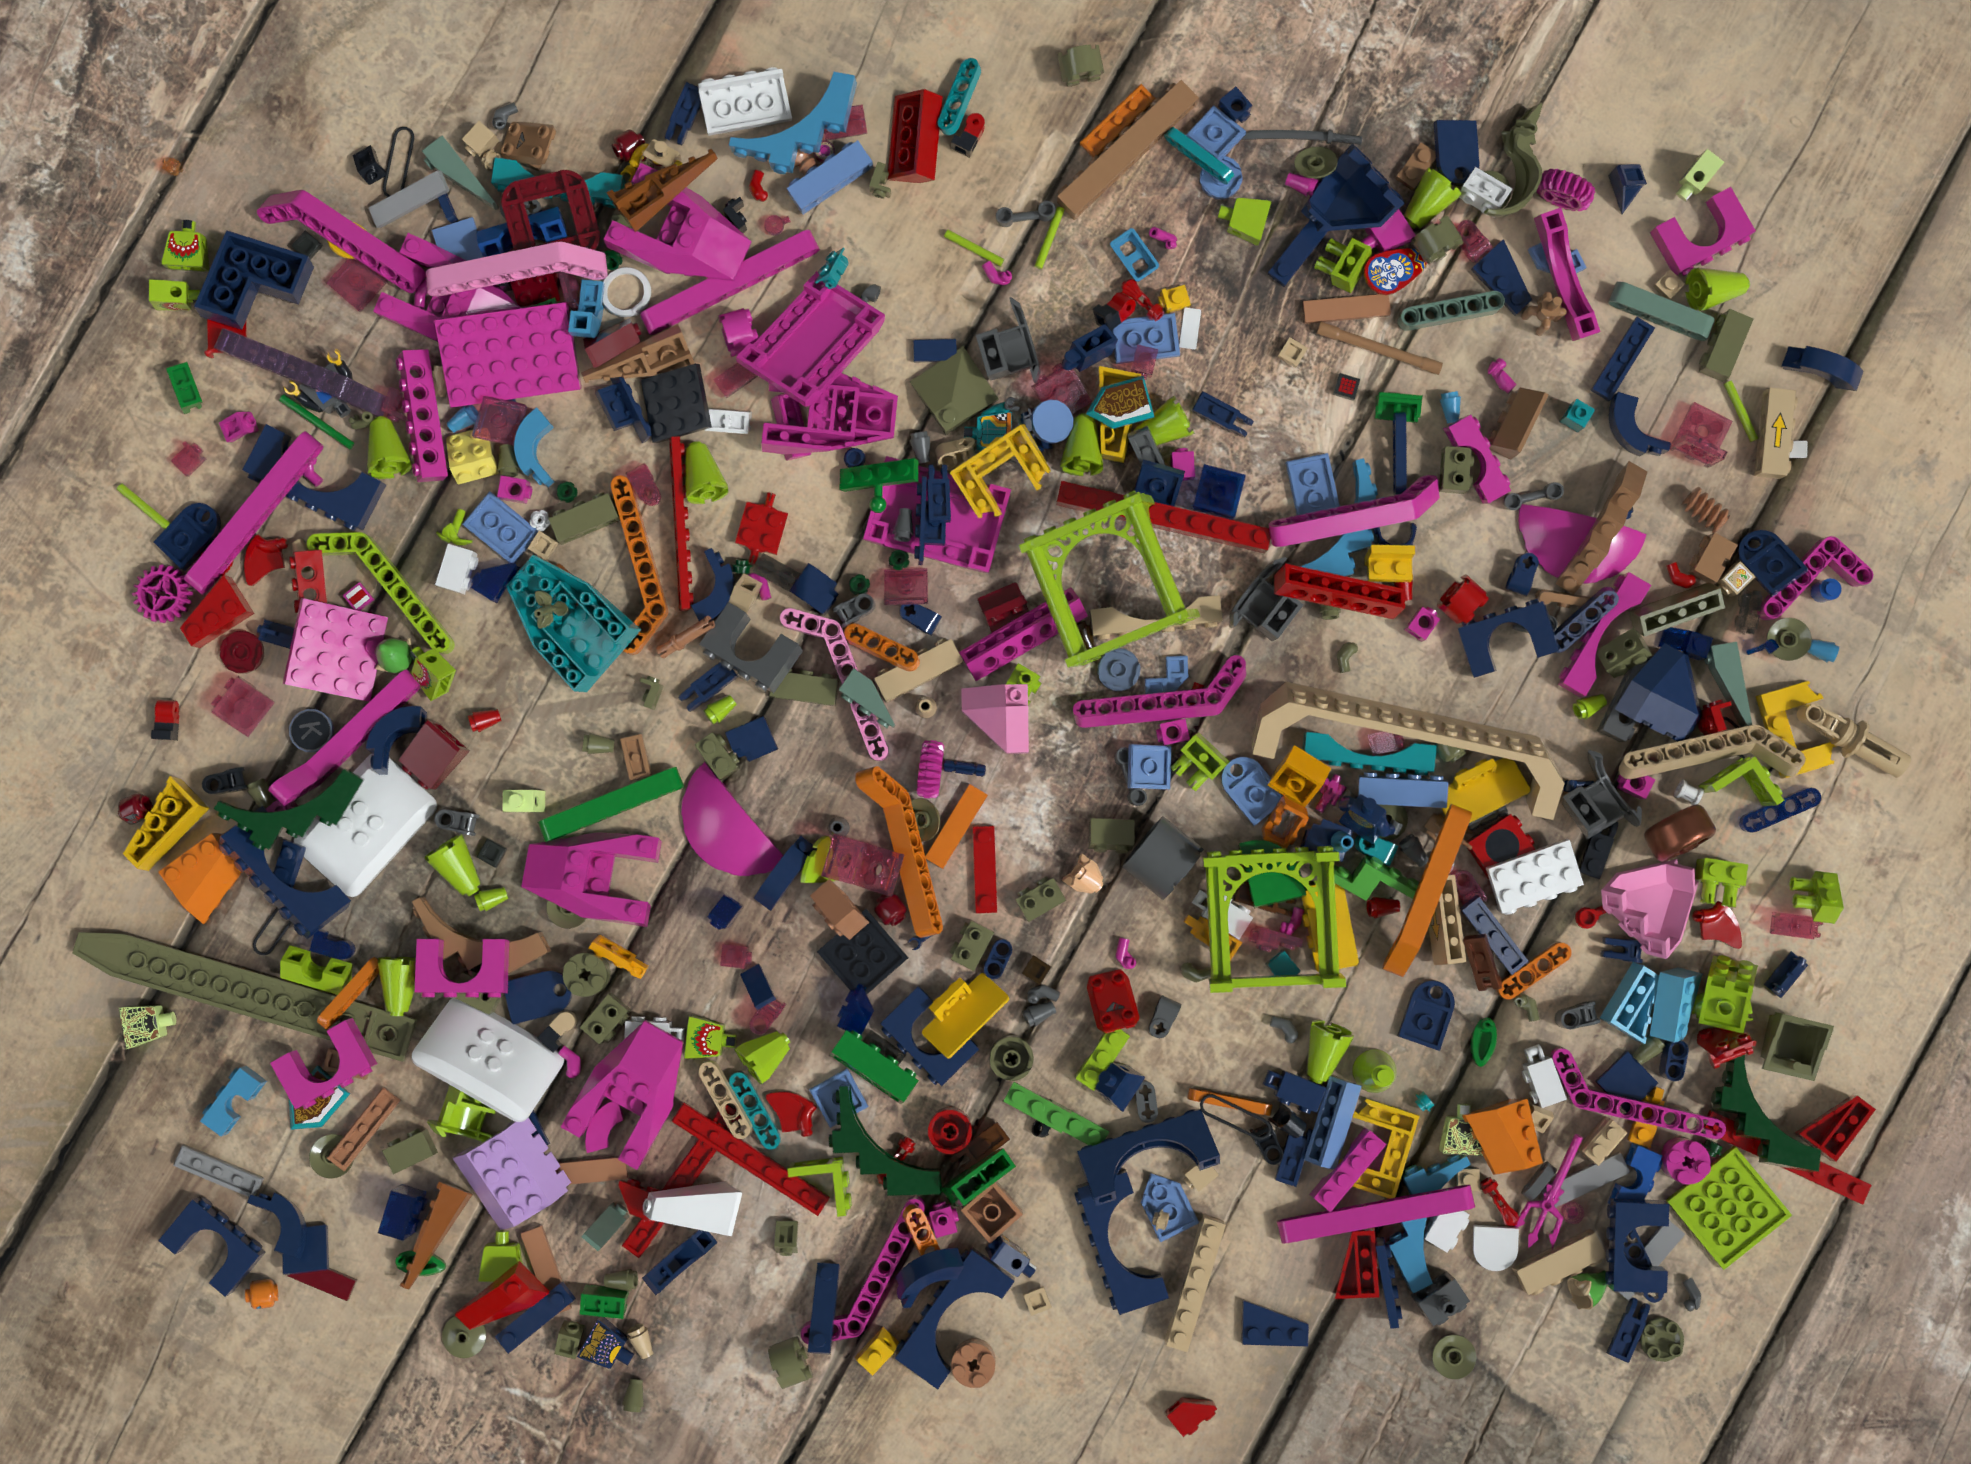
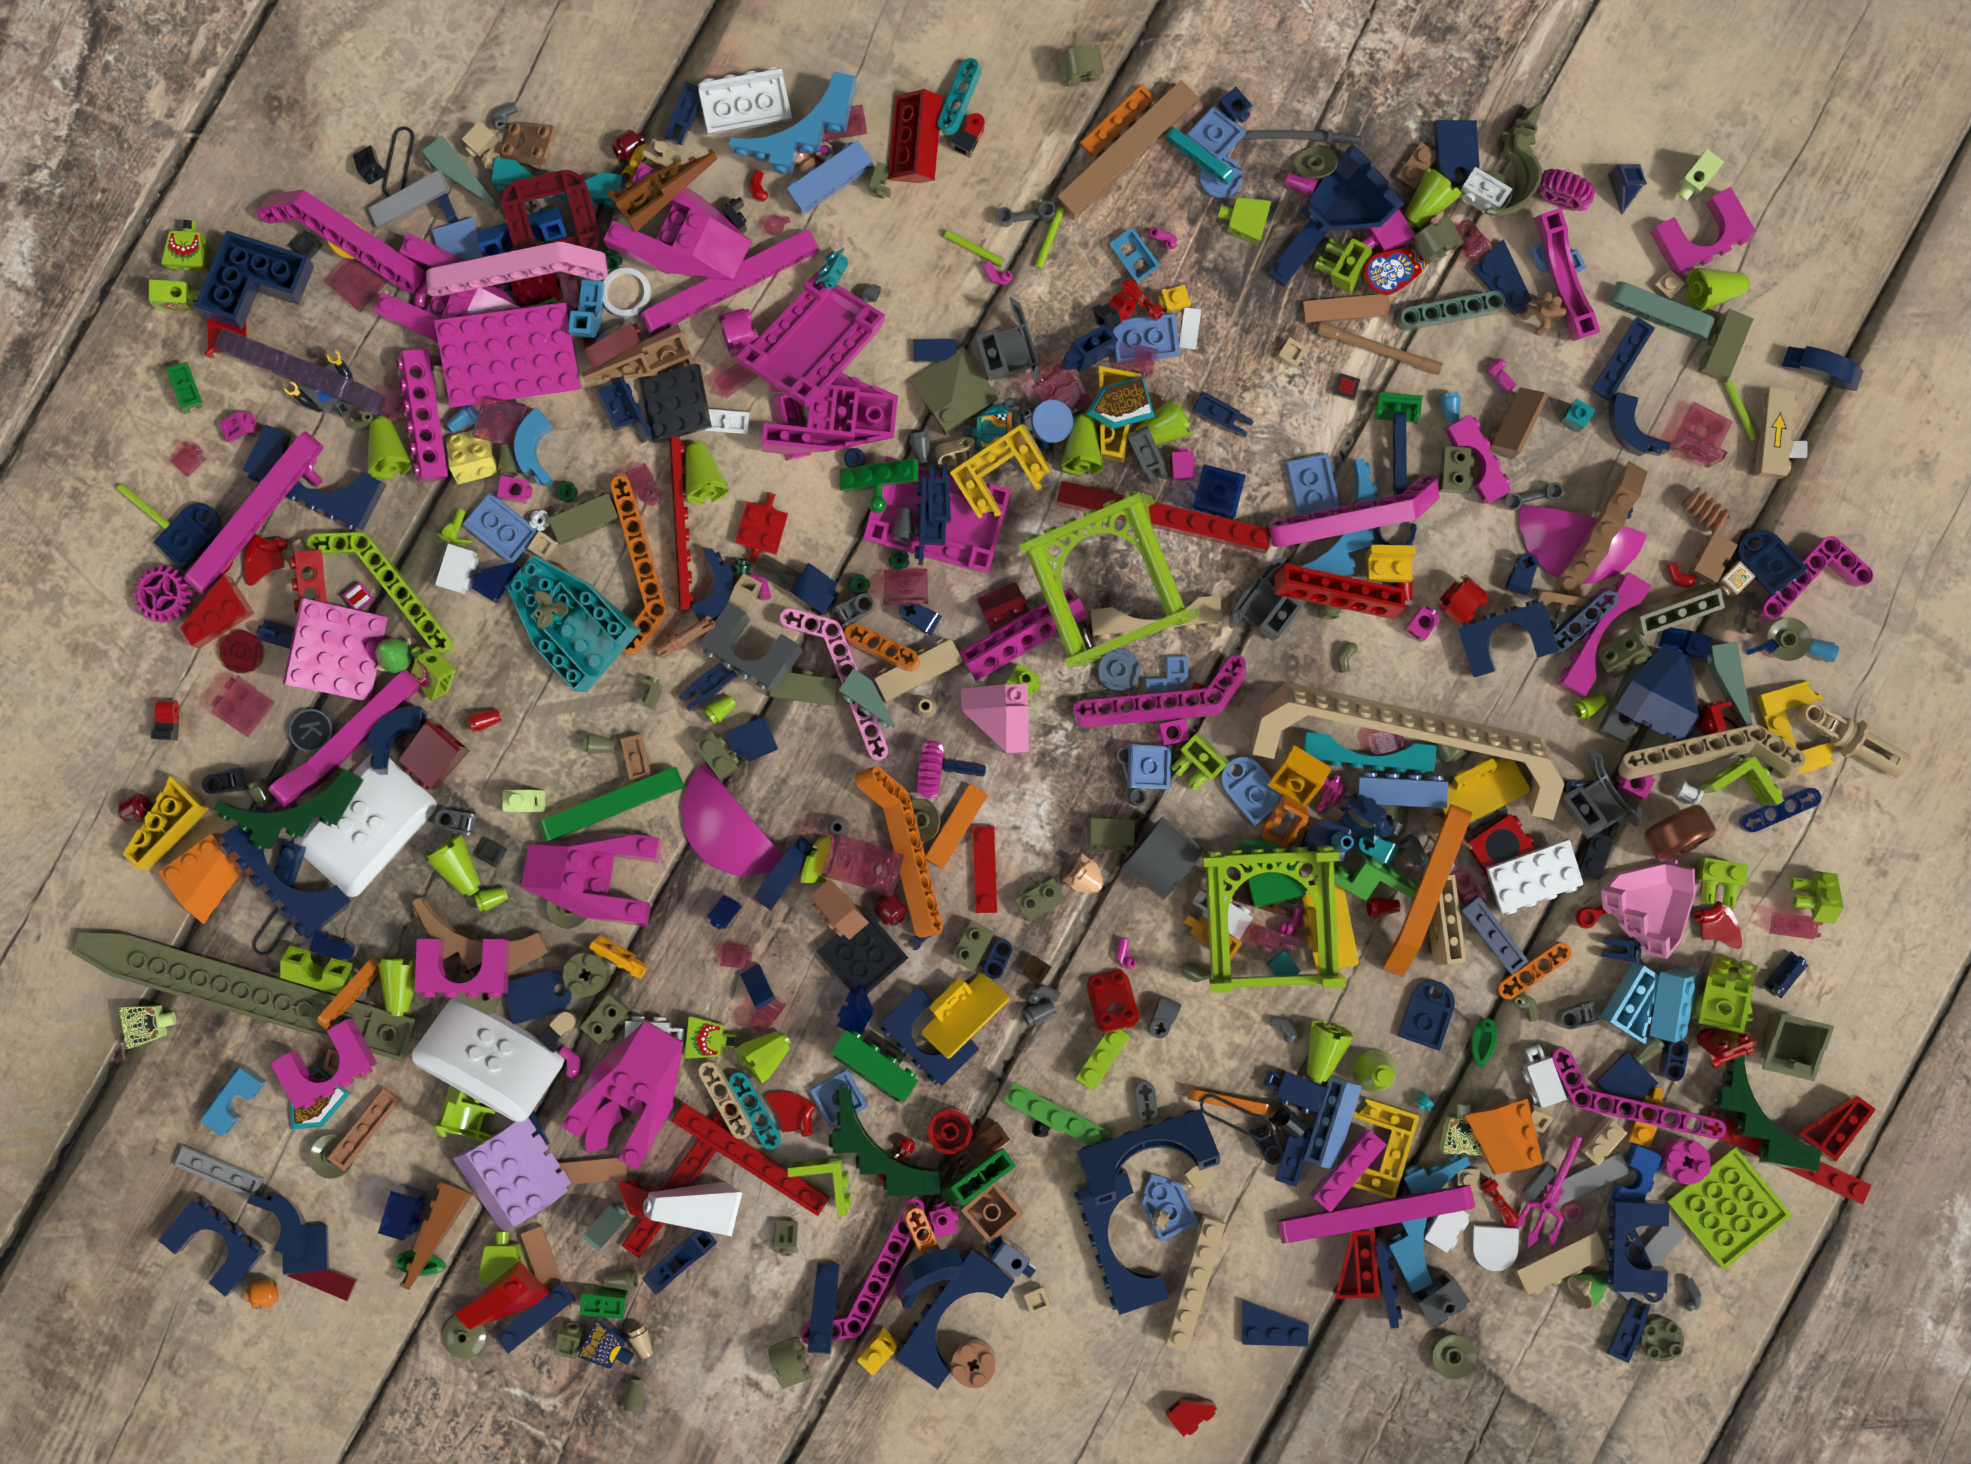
clear orange plate [162,157,184,176] -> none
green bar [279,394,355,450] -> none
olive brick [382,1128,438,1175] -> none
olive brick [990,1035,1034,1081] -> none
dark blue torso [1095,1062,1145,1112] -> none
dark blue tile [1134,459,1185,506] -> none
copper plate [1463,933,1502,991] -> none
dark green plate [1702,1138,1723,1158] -> none
blue brick [1811,578,1842,603] -> none

